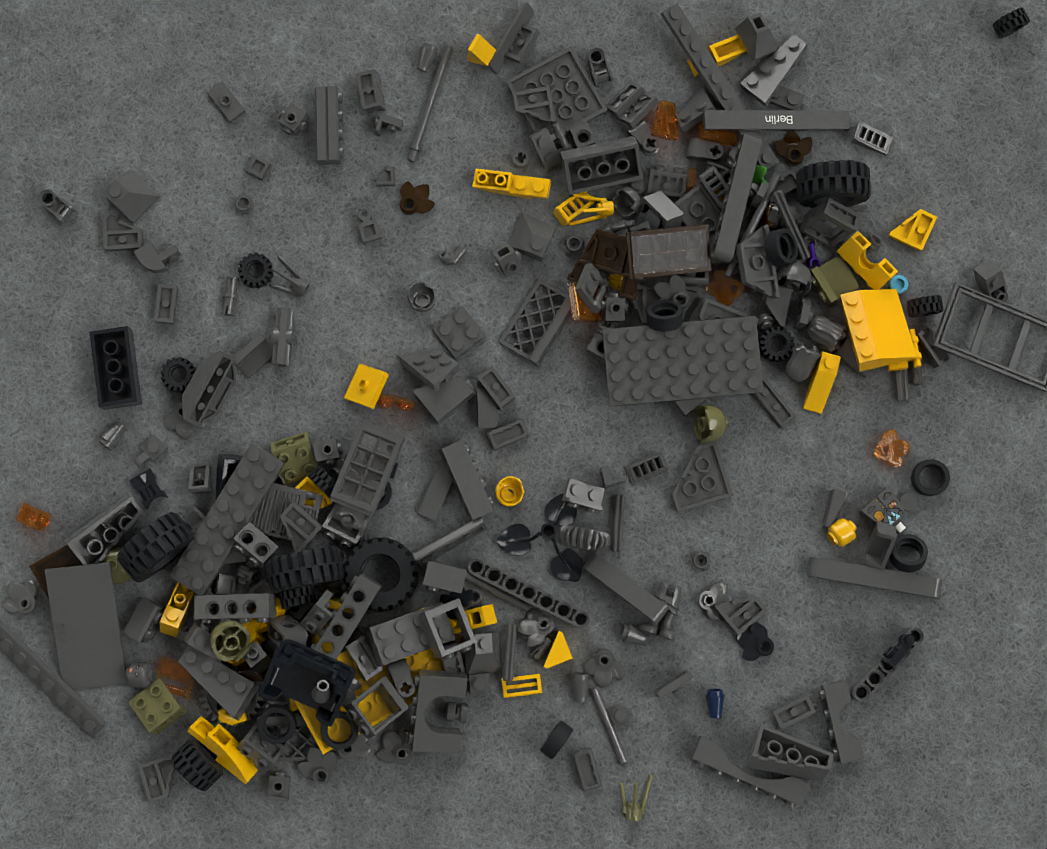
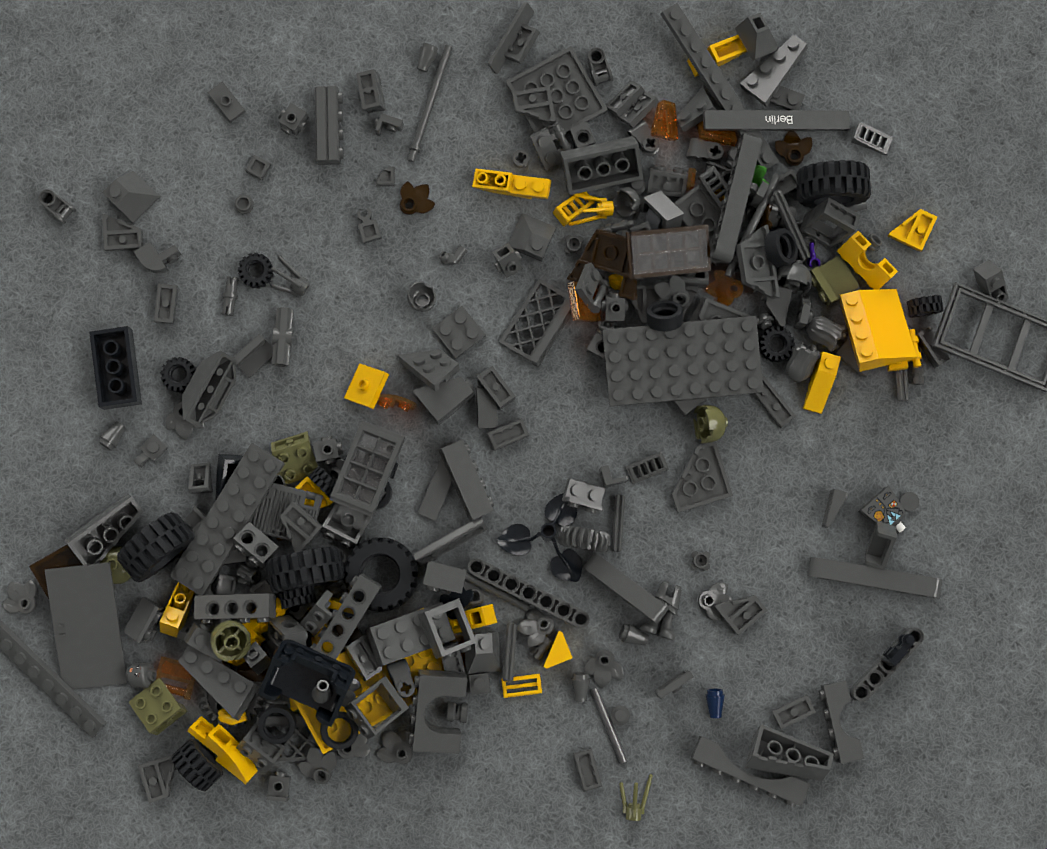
clear orange bracket [16,502,52,531] -> none
black piece [129,468,168,509] -> none
yellow slope [467,34,496,66] -> none
yellow hair [495,476,525,507] -> none
black tyre [540,720,573,760] -> none
black plate [736,622,774,661] -> none
yellow head [827,518,857,547] -> none
clear orange plate [874,429,910,467] -> none
medium azure tile [888,275,908,295] -> none
black tyre [889,534,928,573] -> none
black tyre [911,459,950,496] -> none
black tyre [992,7,1030,39] -> none

